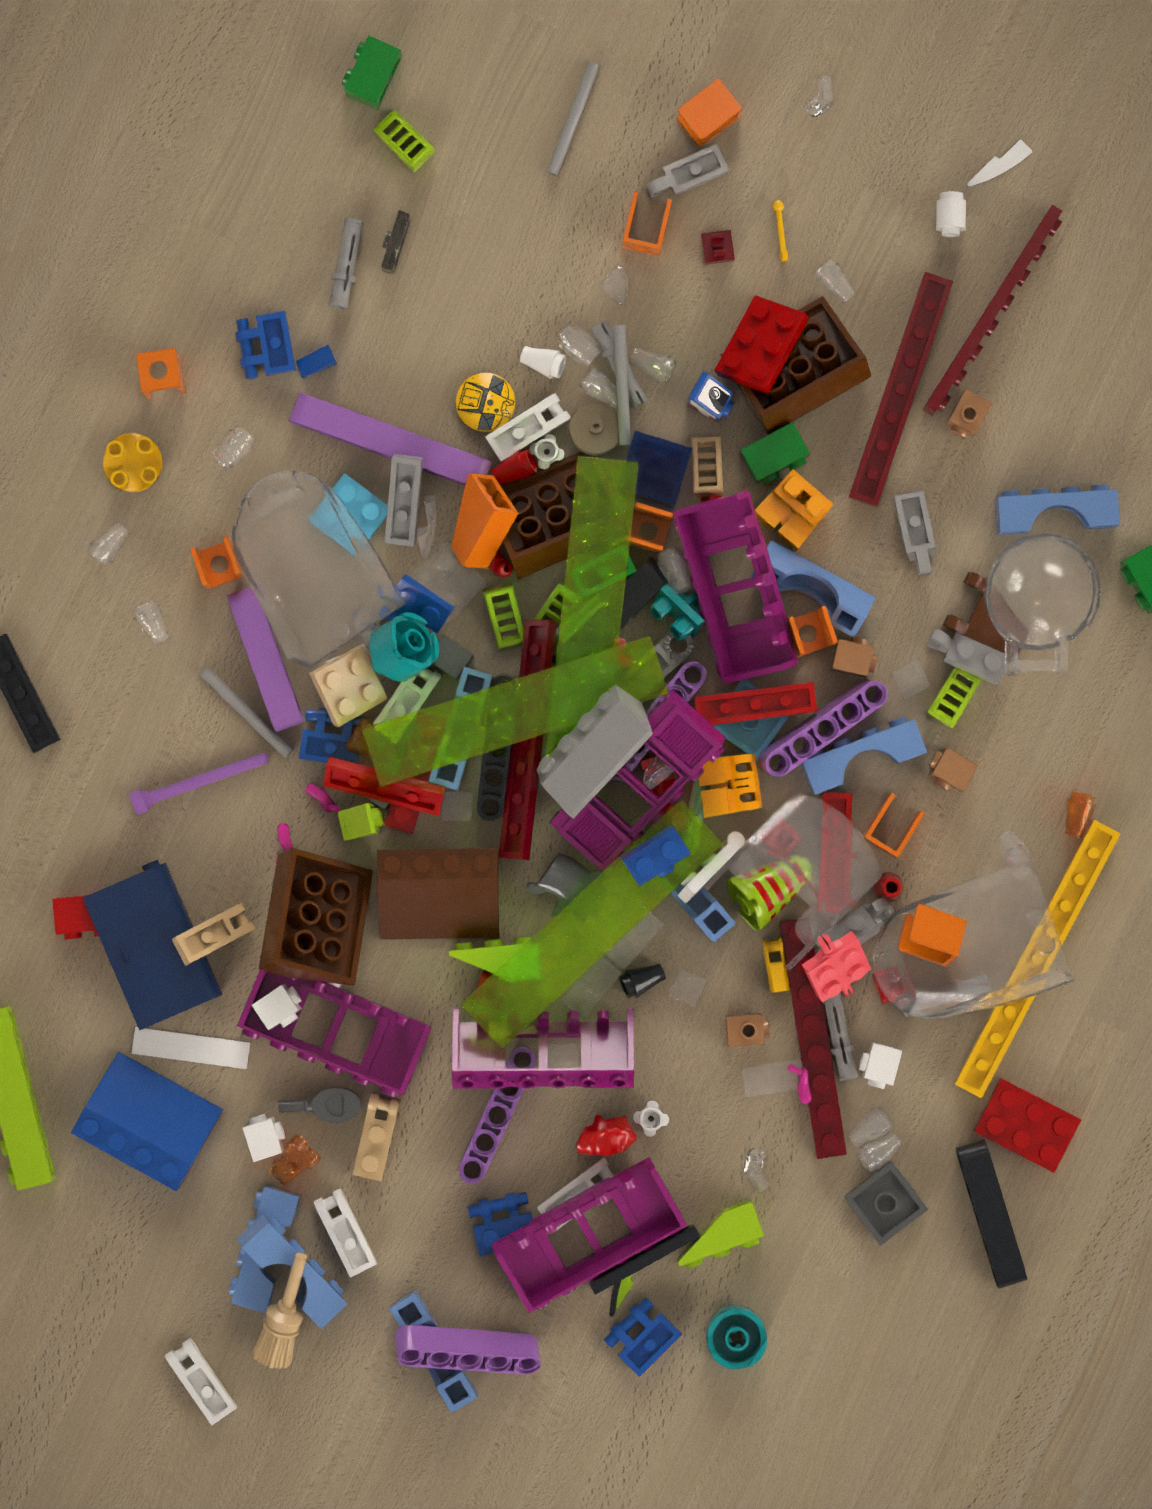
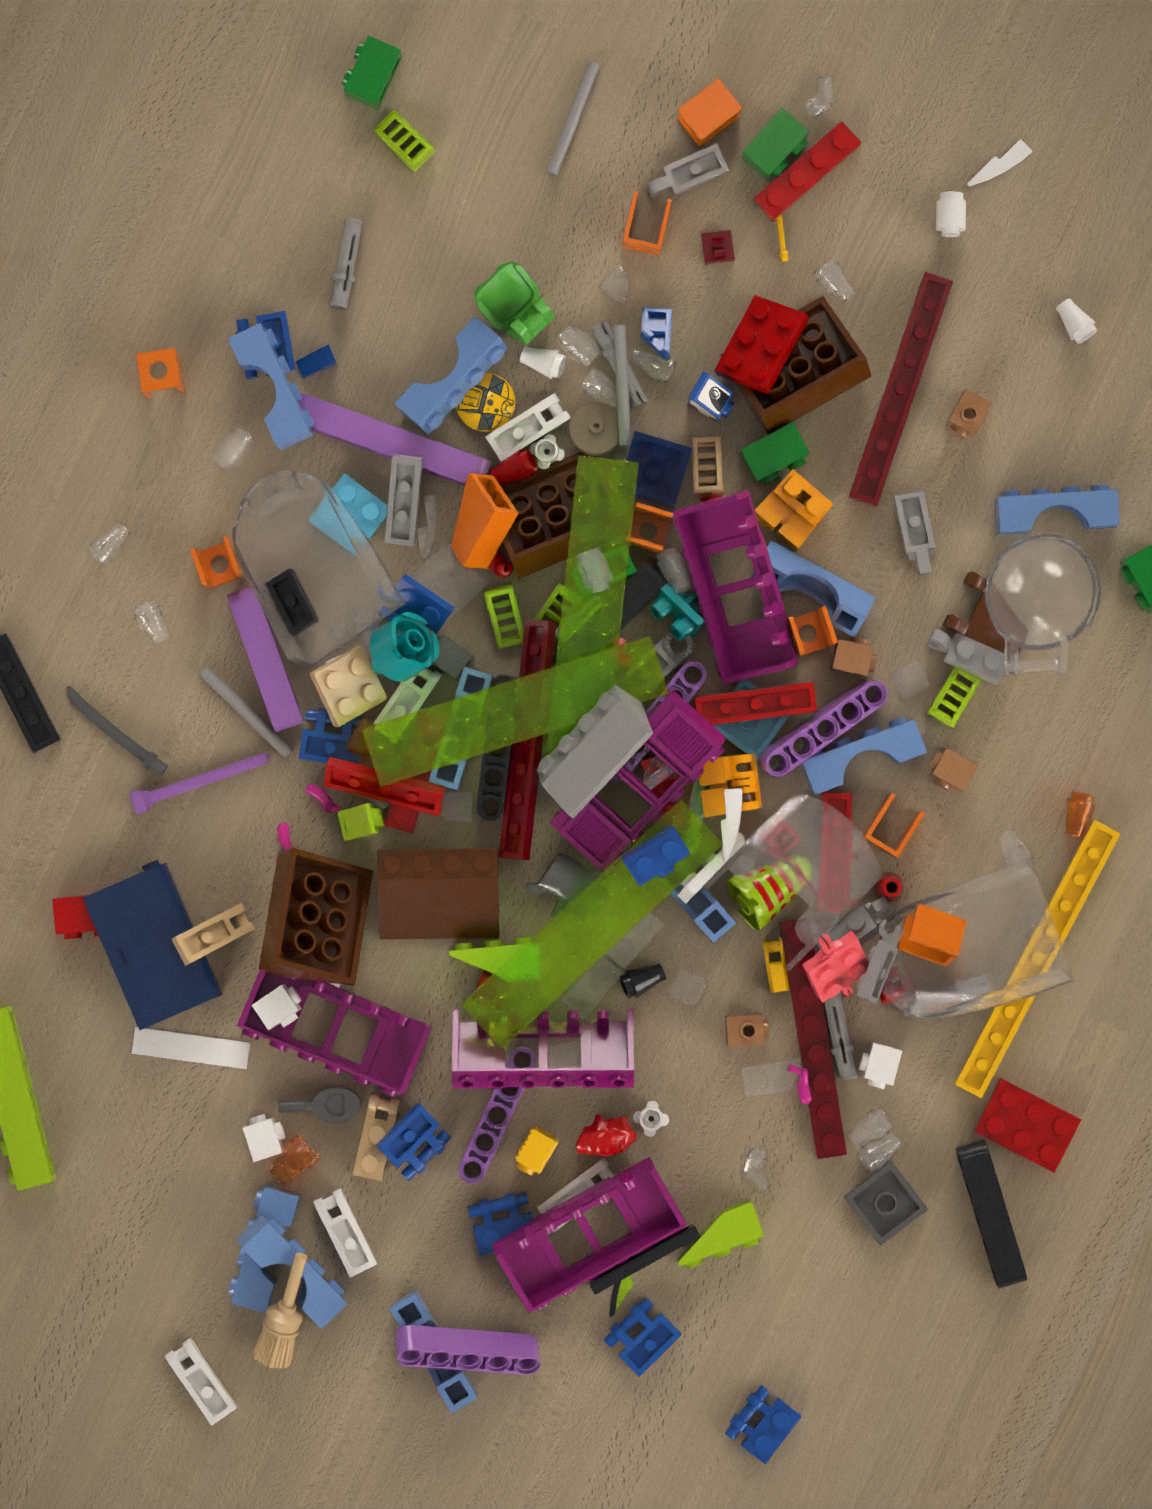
blue slope [71,1052,223,1191] -> none
yellow dish [103,433,163,492] -> none
clear smoke plate [381,210,411,275] -> none
teal brick [706,1304,767,1369] -> none
dark red plate [922,205,1062,416] -> none
none -> dark grey sword [67,686,168,775]
none -> medium blue arch [228,323,315,451]
none -> black plate [265,568,320,636]
none -> blue plate [375,1103,451,1181]
none -> medium blue arch [395,316,508,435]
none -> bright green piece [474,262,556,345]
none -> yellow brick [515,1125,558,1176]
none -> clear brick [576,547,614,594]
none -> tile [641,307,672,360]
none -> white sticker [721,788,742,861]
none -> blue plate [725,1385,802,1464]
none -> green brick [741,108,809,181]
none -> red plate [754,121,861,222]
none -> light grey plate [857,920,904,1005]
none -> white cone [1056,298,1097,344]

